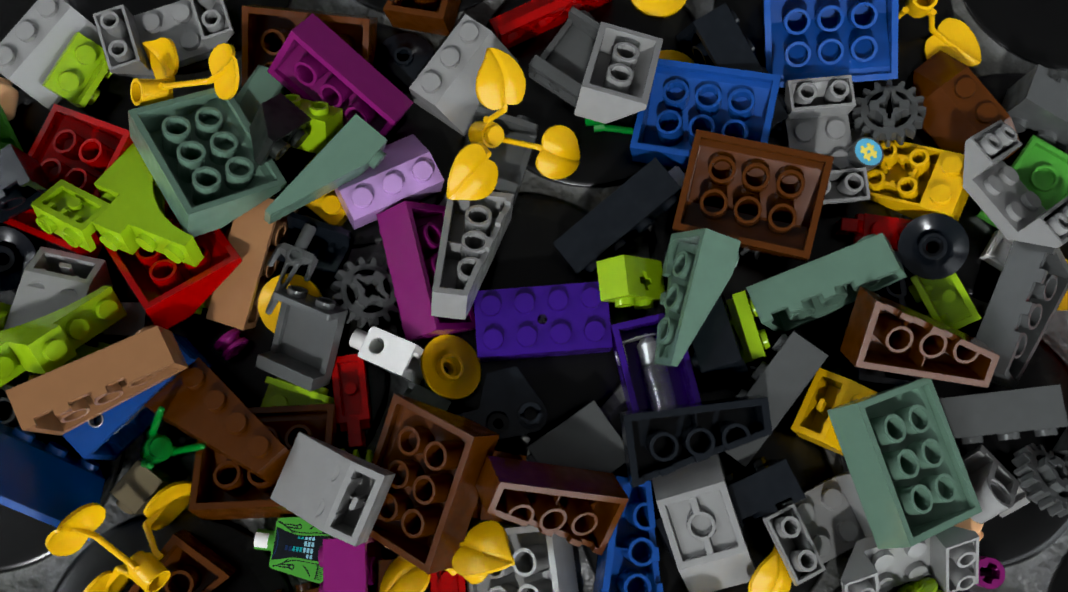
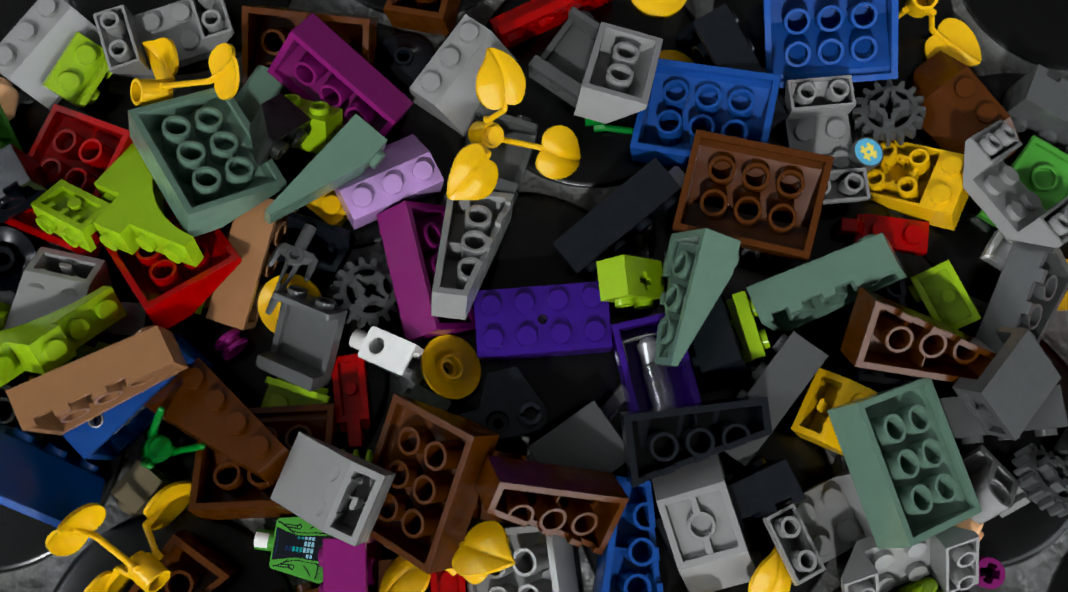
black dish [898,213,969,280] -> none
none -> dark grey panel [952,326,1062,441]

